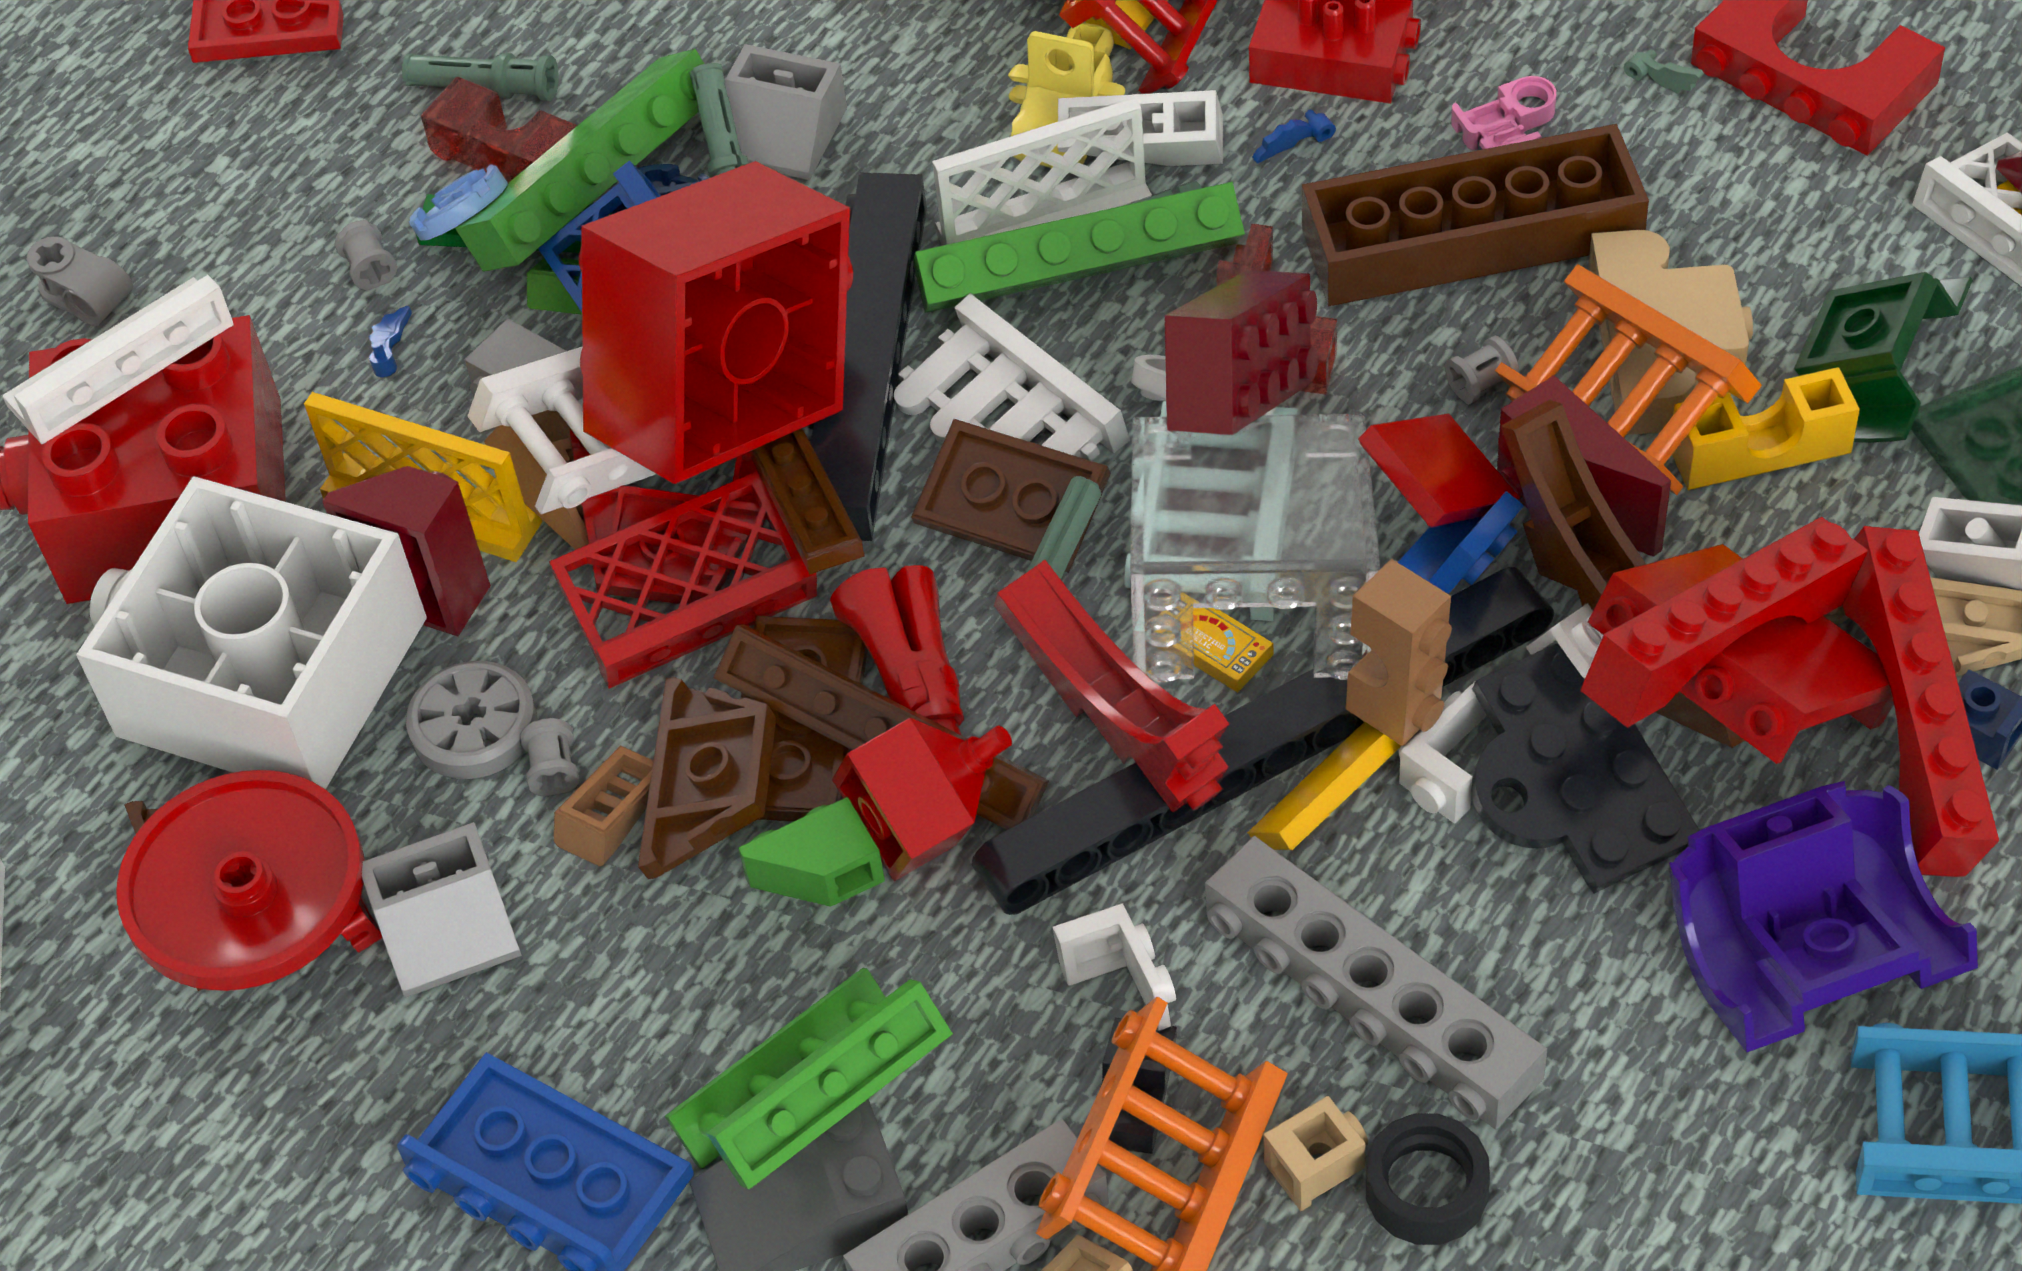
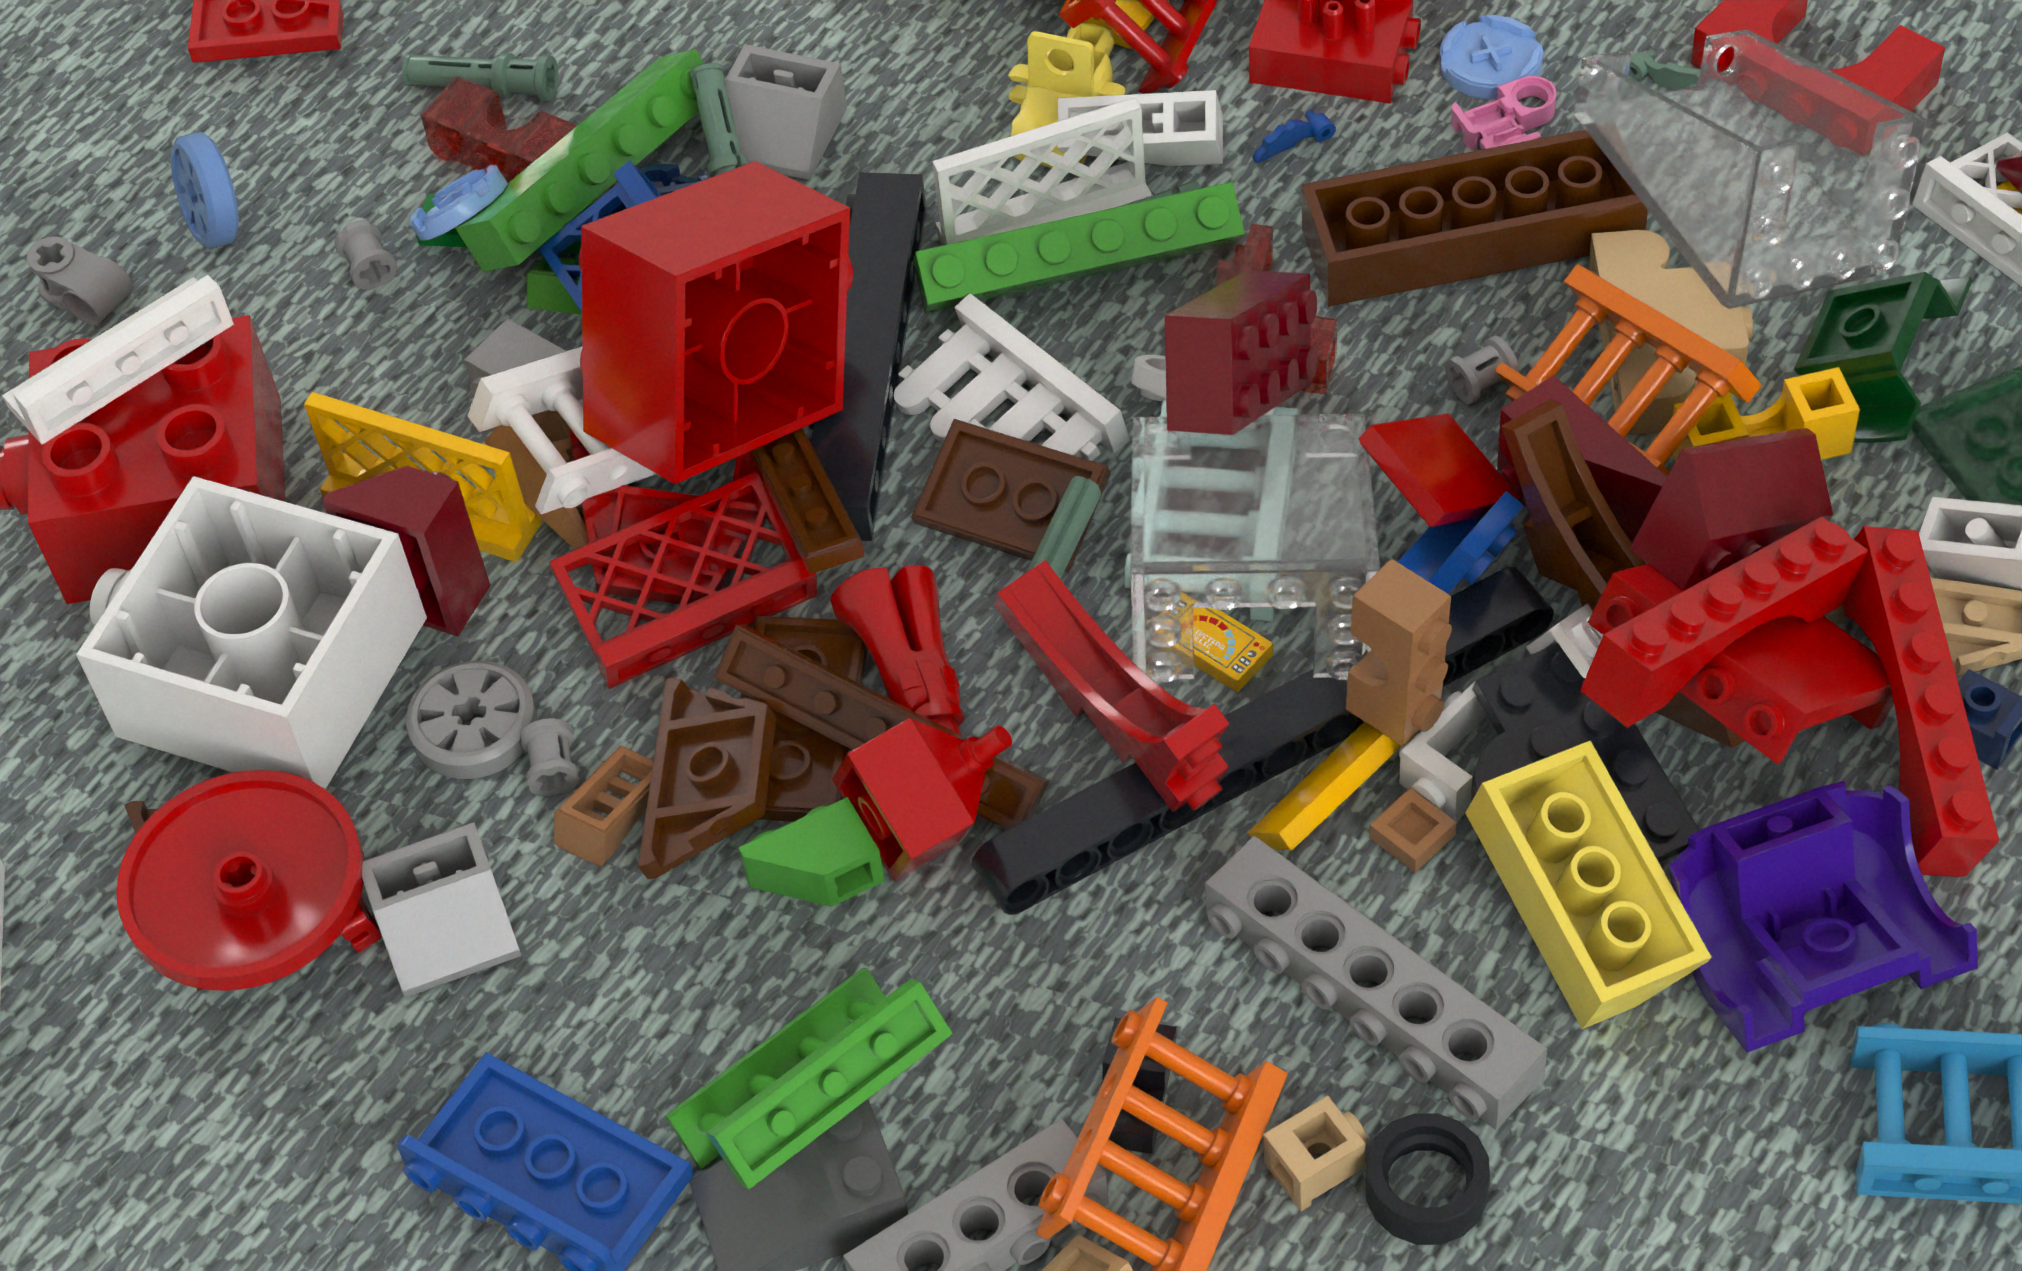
blue piece [368,306,412,377] -> none
white bracket [1052,903,1176,1031] -> none
none -> medium blue wheel [171,132,239,249]
none -> medium nougat plate [1369,787,1457,873]
none -> light blue tile [1439,15,1543,100]
none -> light yellow slope [1465,741,1711,1029]
none -> clear windscreen [1574,29,1926,309]
none -> dark red slope [1629,428,1833,590]

